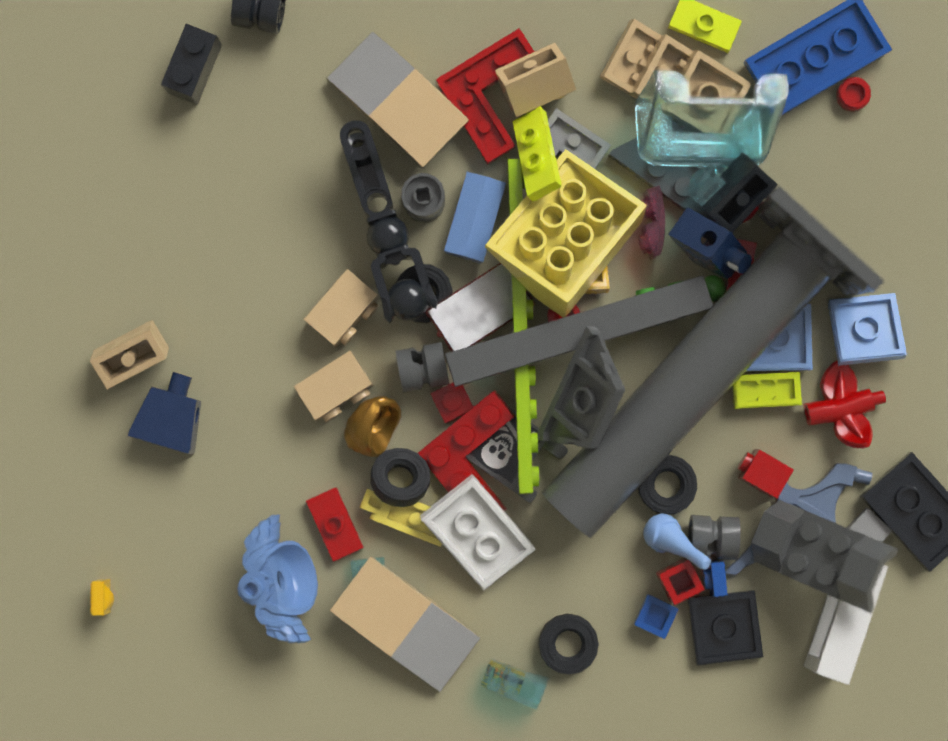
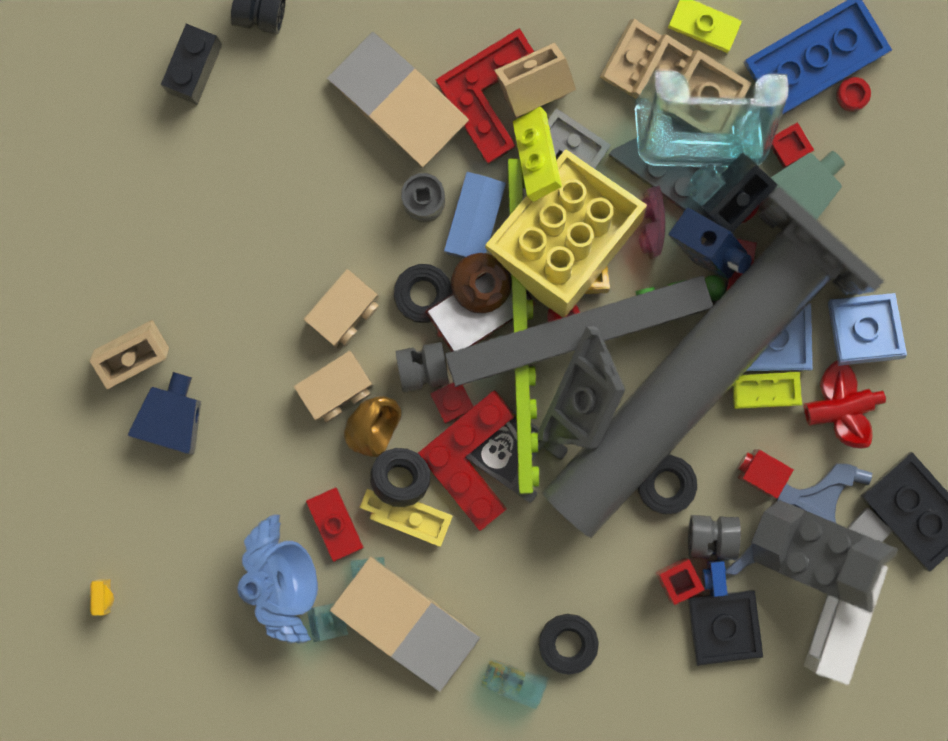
black piece [340,120,438,324] -> none
white tile [420,474,536,591] -> none
blue plate [633,594,679,639] -> none
light blue piece [643,513,711,570] -> none
none -> clear light blue plate [307,603,348,642]
none -> reddish brown piece [451,253,512,313]
none -> red plate [767,122,814,169]
none -> sand green torso [771,151,845,219]

